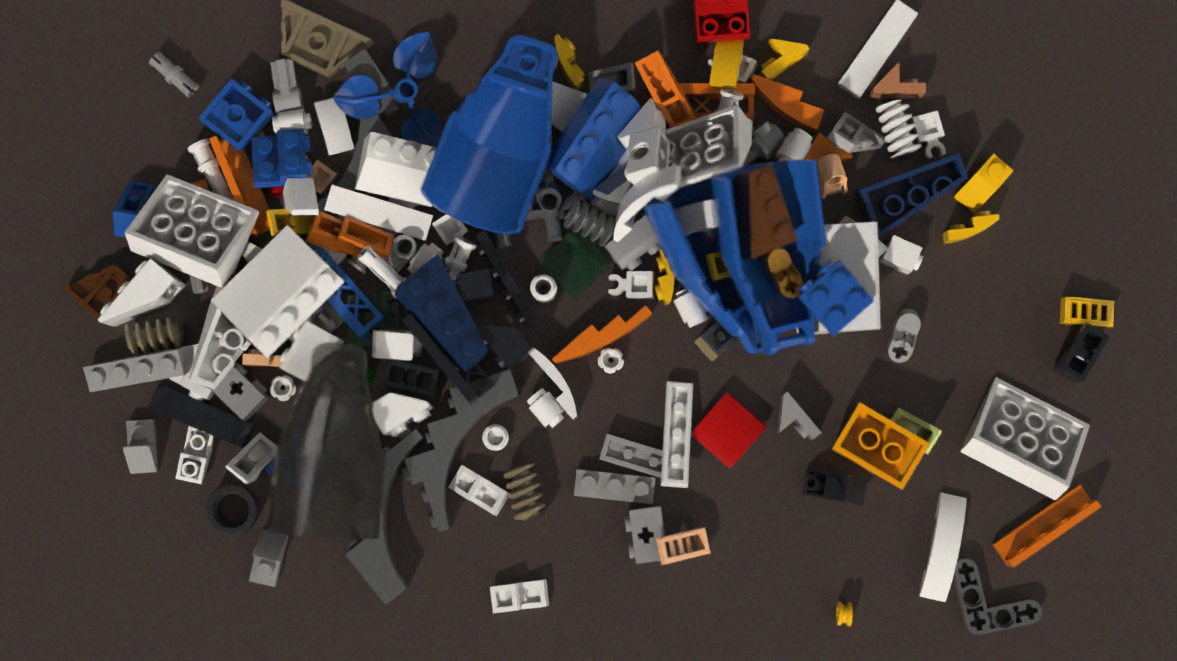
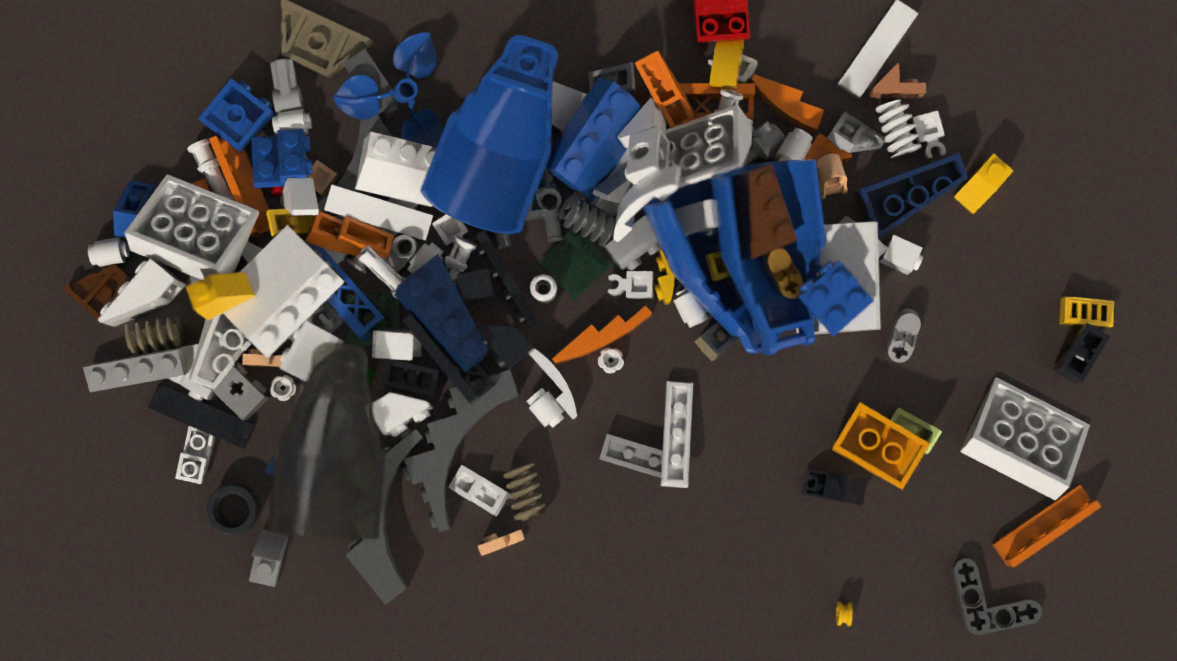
light grey slope [123,419,158,474] -> none
light grey pin [149,51,199,98] -> none
white slope [226,432,279,484] -> none
white slope [314,97,354,155] -> none
white plate [482,424,509,451] -> none
white slope [490,579,549,613] -> none
yellow slope [554,34,585,90] -> none
light grey plate [574,469,655,504] -> none
light grey brick [624,506,667,564] -> none
light nougat slope [656,527,710,565] -> none
red slope [691,391,767,468] -> none
yellow slope [759,39,810,80] -> none
light grey slope [777,392,821,440] -> none
white slope [919,493,967,602] -> none
yellow slope [943,211,999,244] -> none
none -> white brick [88,237,130,267]
none -> yellow slope [186,272,255,320]
none -> light nougat plate [478,530,525,556]

